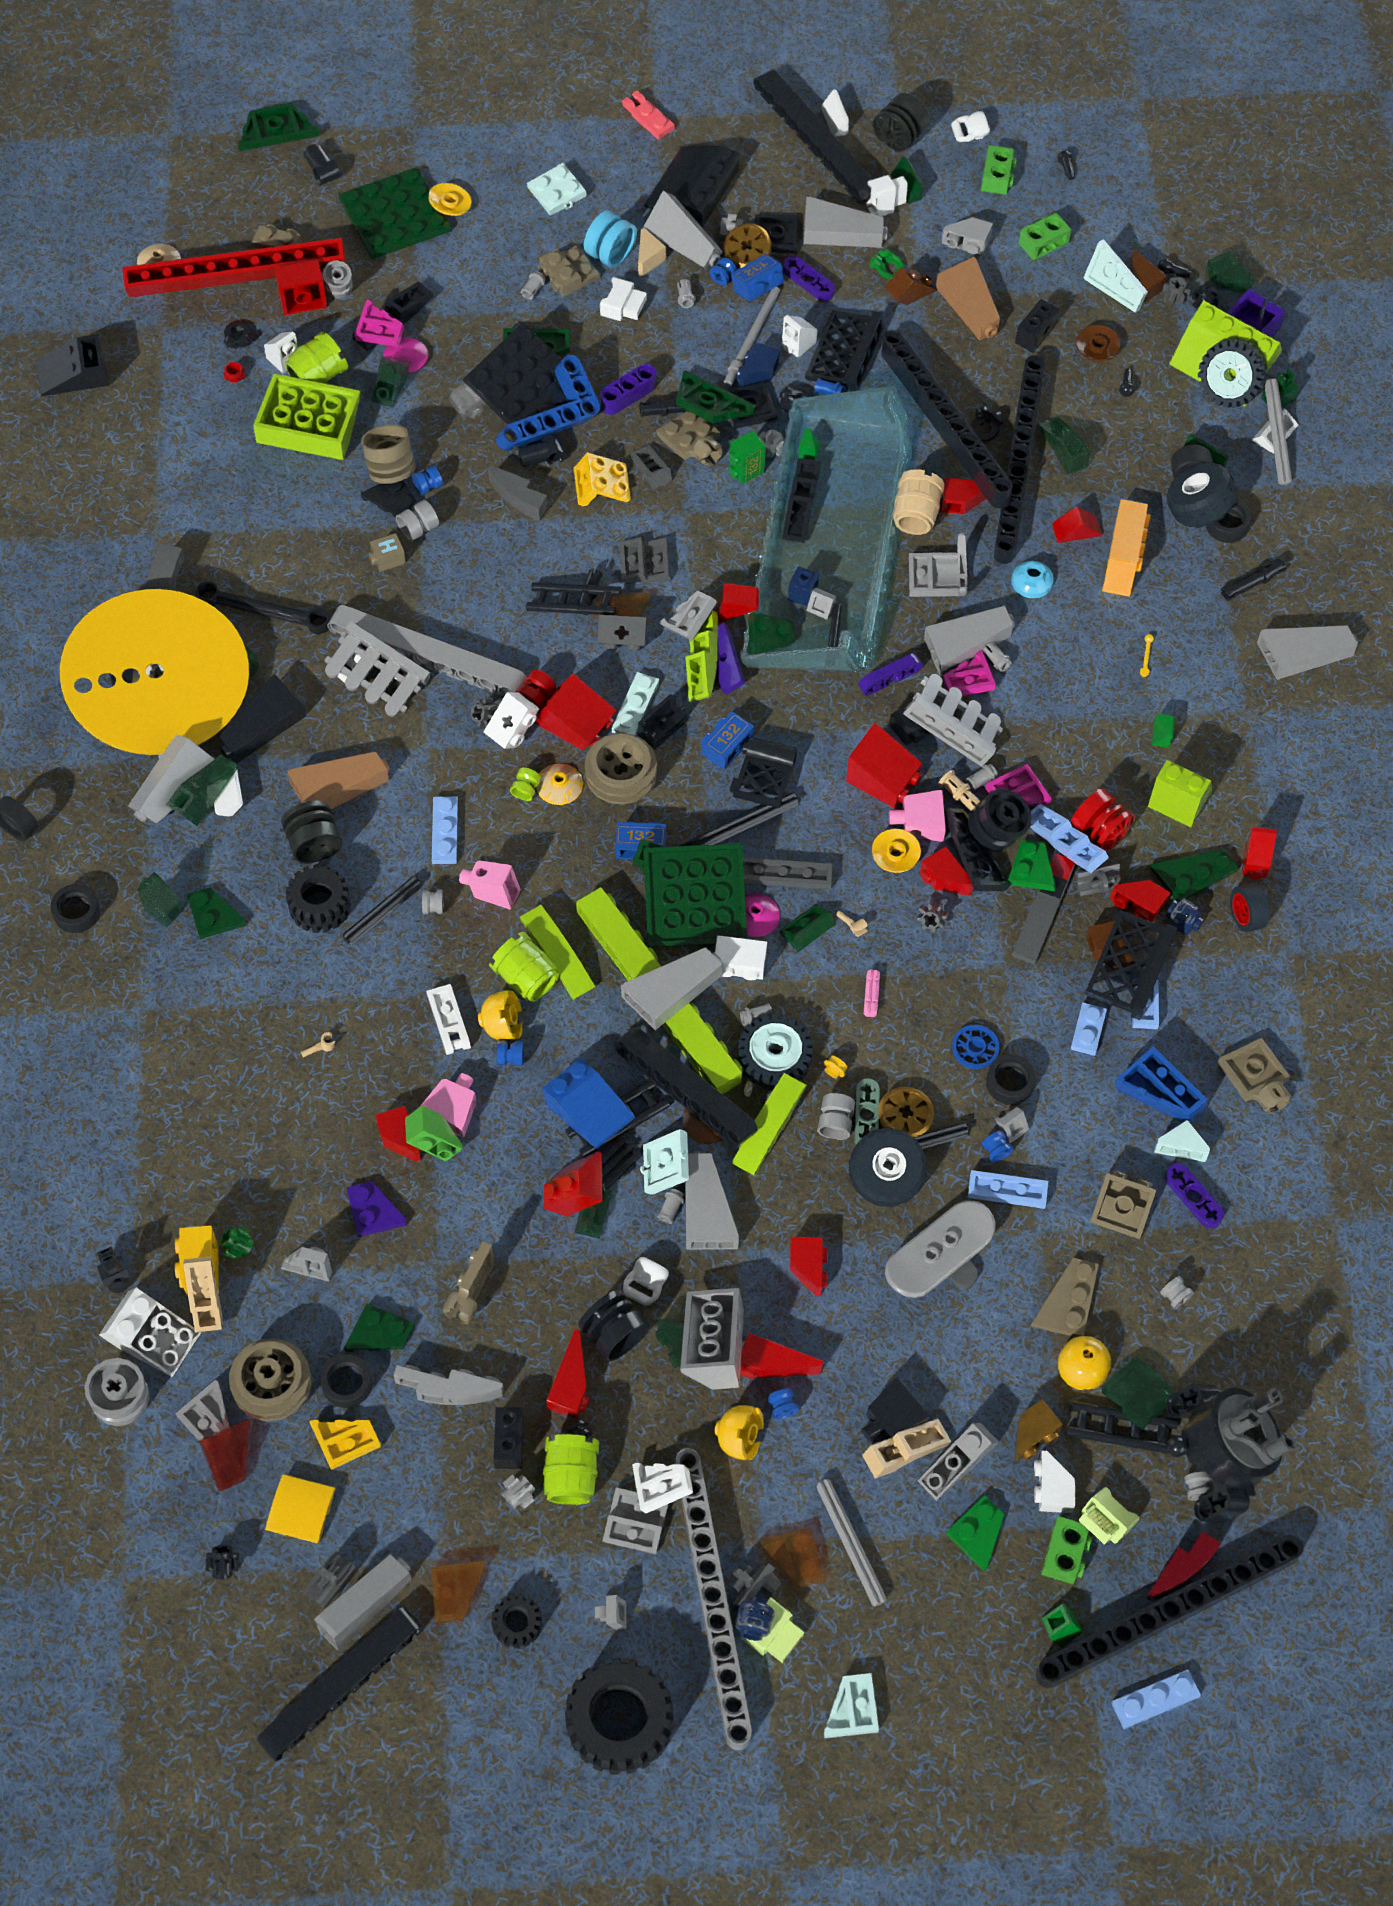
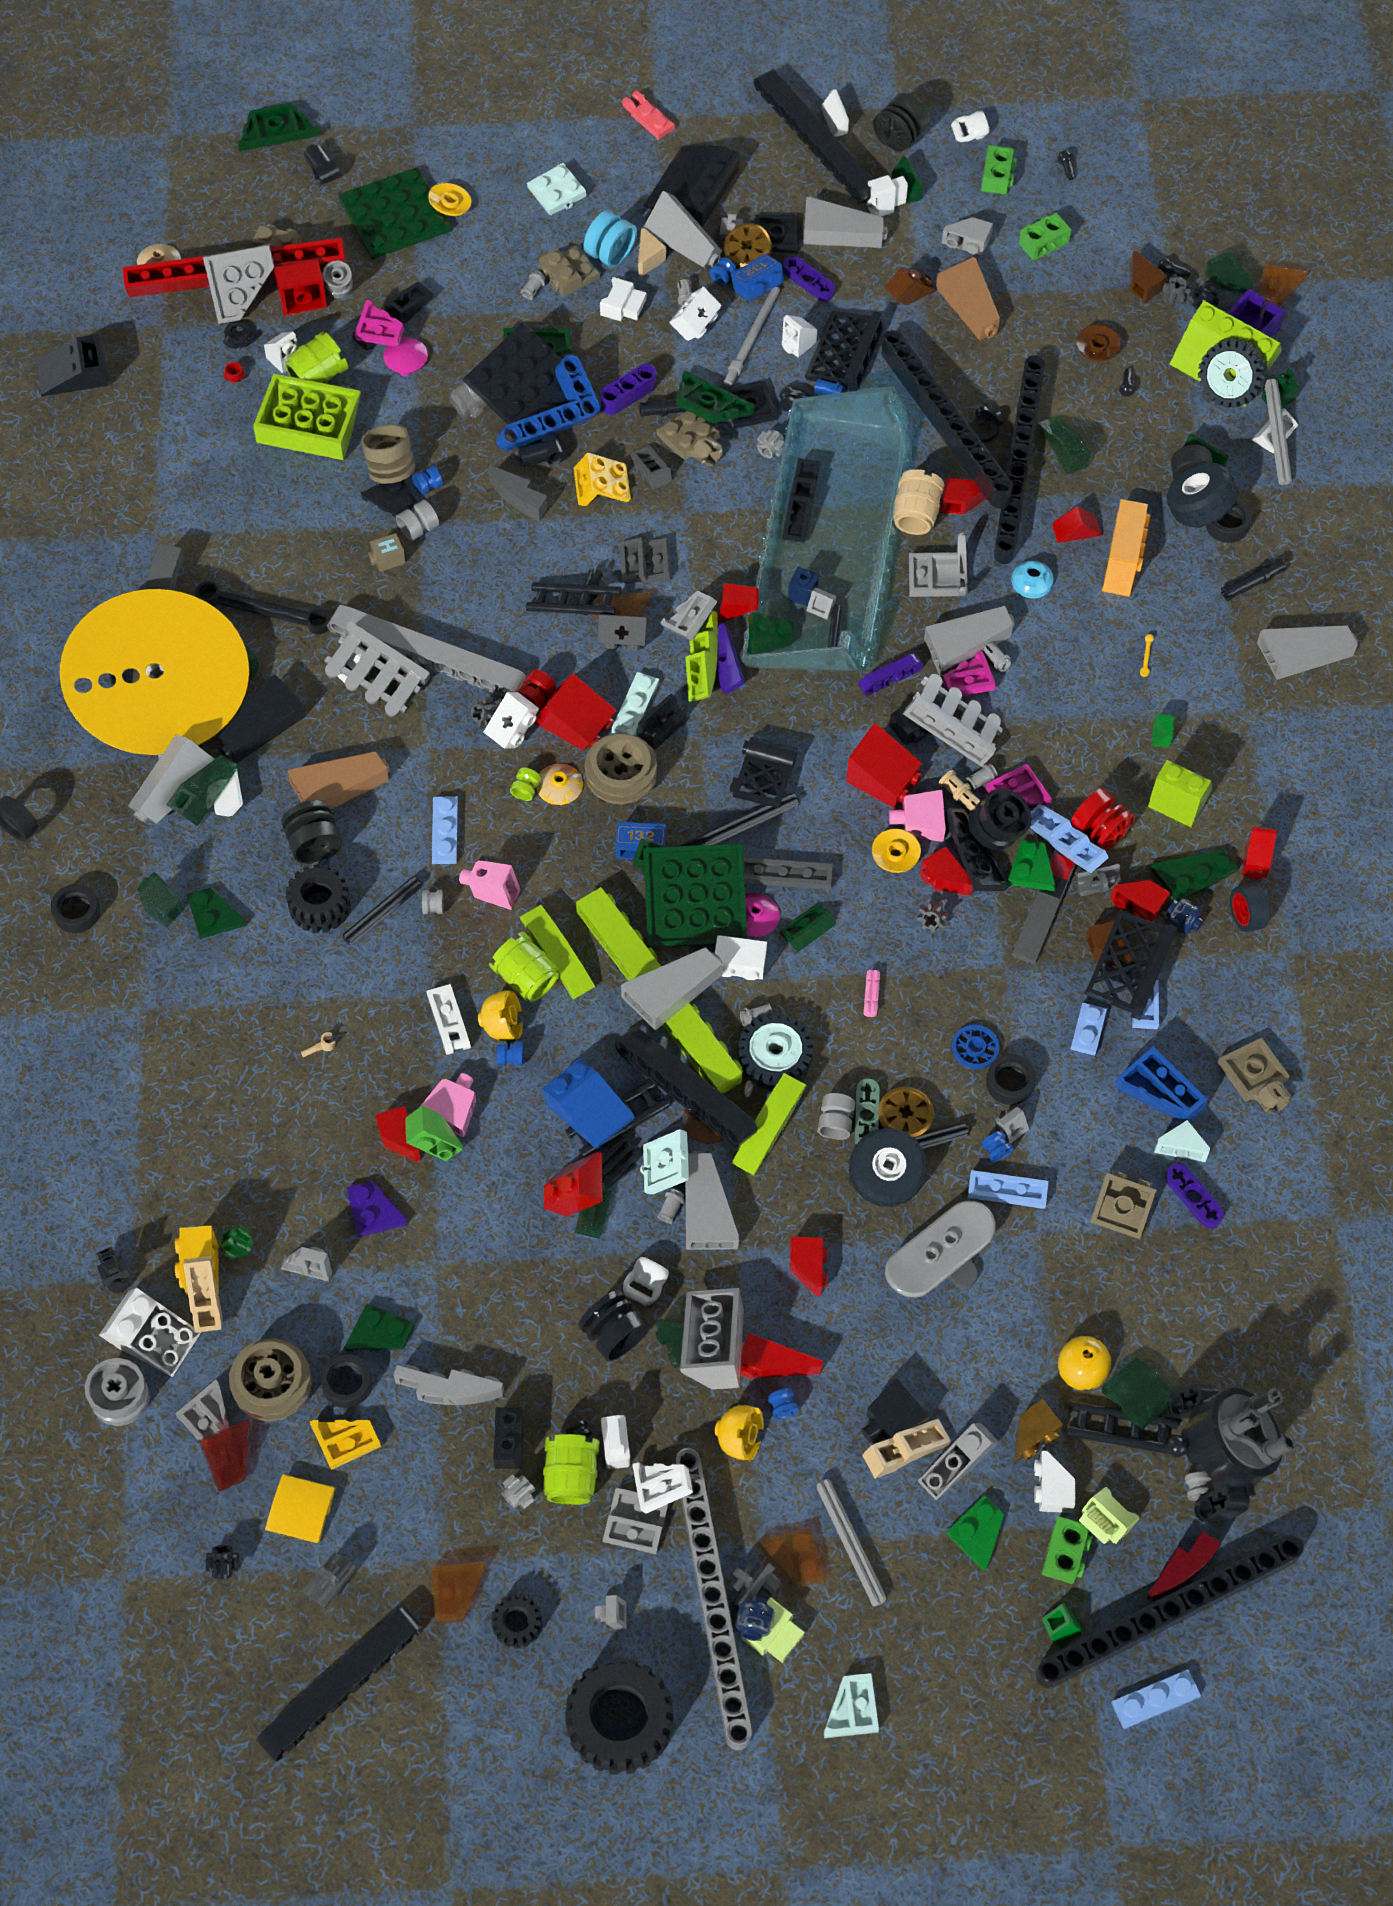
light grey slope [315,1554,411,1652] -> none
clear green slope [372,356,411,408] -> none
dark tan plate [442,1241,495,1325] -> none
red slope [546,1329,590,1419] -> none
blue brick [701,711,754,770] -> none
green brick [728,431,766,485] -> none
dark blue slope [736,342,780,387] -> none
green slope [798,428,821,461] -> none
yellow plate [824,1056,848,1079] -> none
tan hand [836,911,868,937] -> none
green piece [869,249,904,280] -> none
black brick [1015,299,1059,353] -> none
dark tan wing [1031,1258,1099,1337] -> none
light aqua wing [1083,239,1148,313] -> none
light grey wheel [1160,1276,1194,1309] -> none
none -> light grey plate [203,244,274,324]
none -> white piece [601,1415,630,1469]
none -> white brick [669,286,722,341]
none -> clear orange wing [1259,265,1306,307]

